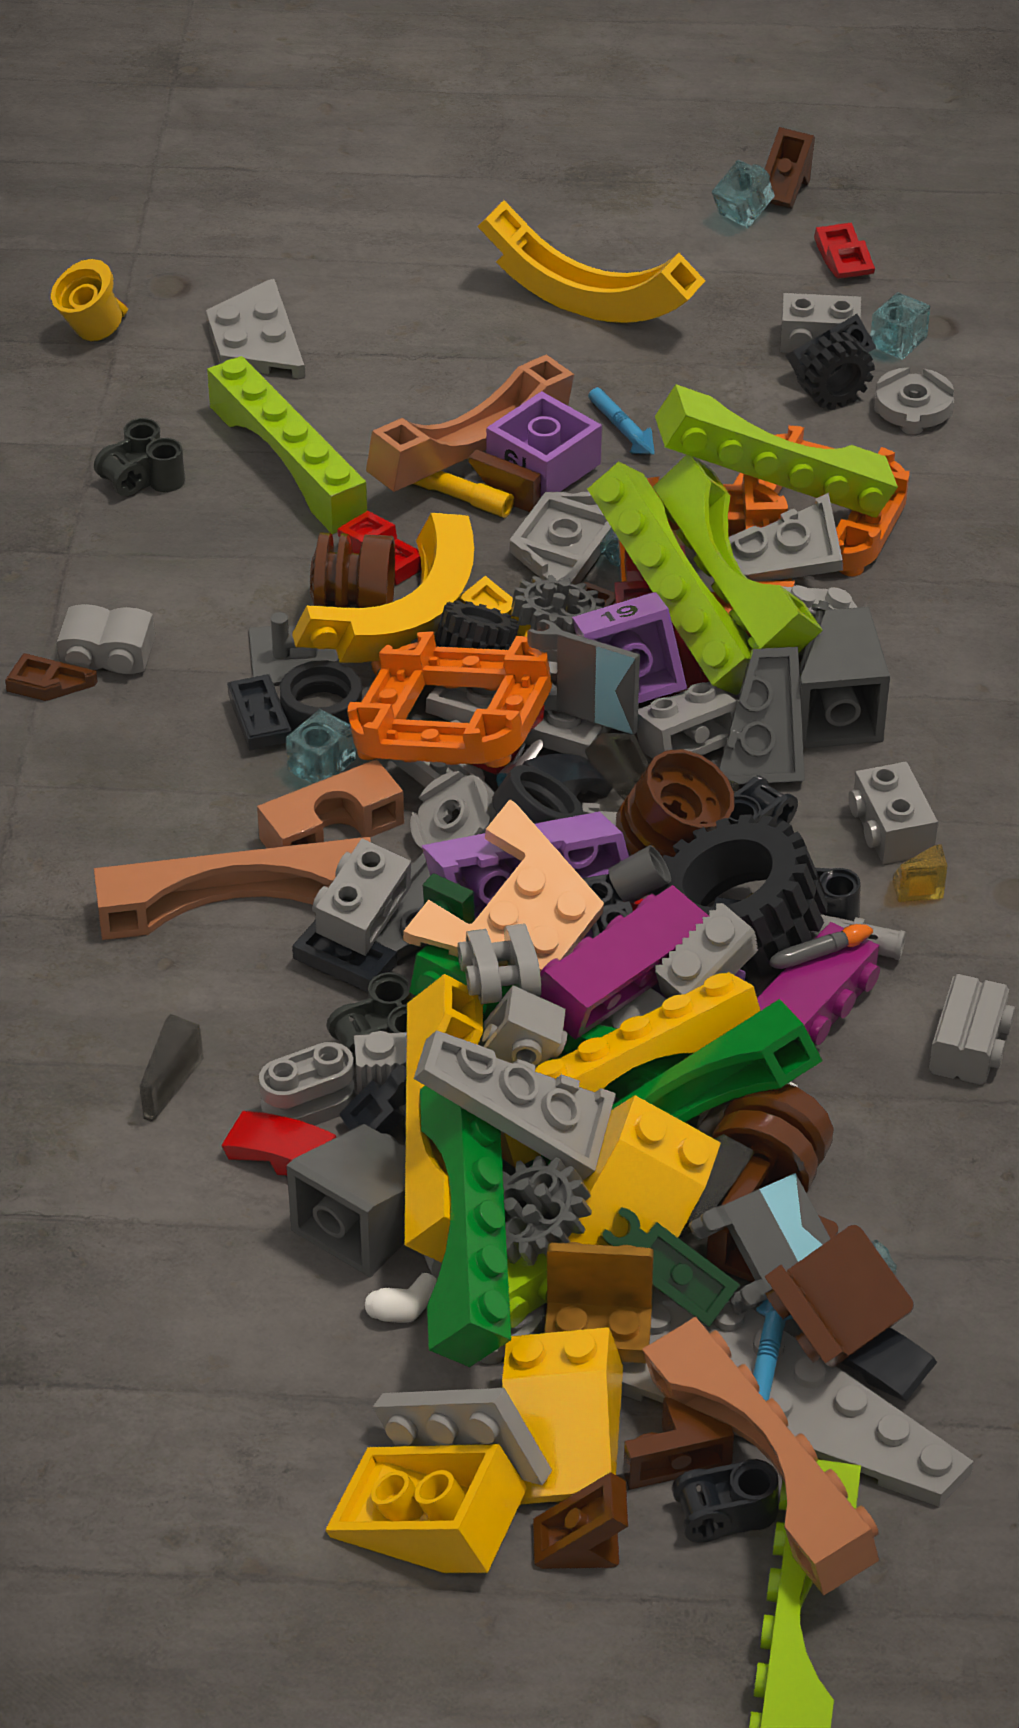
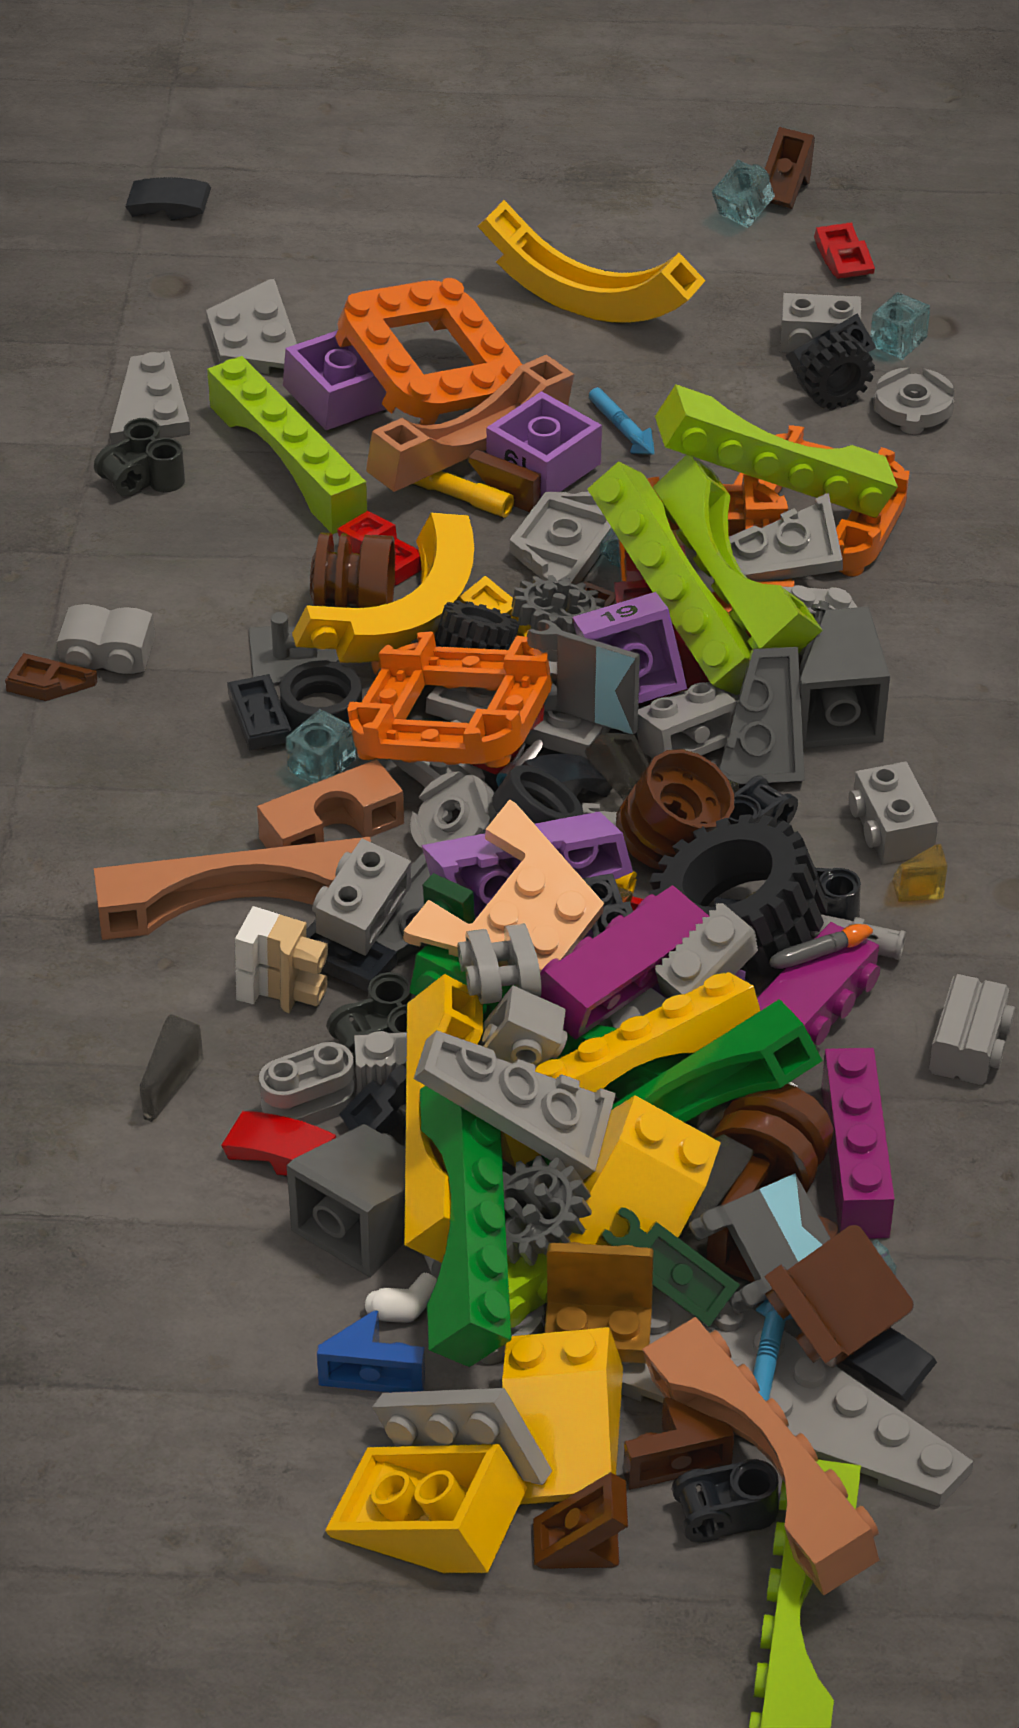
yellow hat [50,259,128,341] -> none
dark grey beam [608,845,671,904] -> none
none -> light grey wing [110,351,191,445]
none -> black slope [125,177,211,221]
none -> tan hips [235,906,328,1013]
none -> medium lavender brick [283,330,386,430]
none -> blue slope [317,1310,425,1393]
none -> orange plate [335,278,523,425]
none -> magenta brick [821,1048,895,1239]

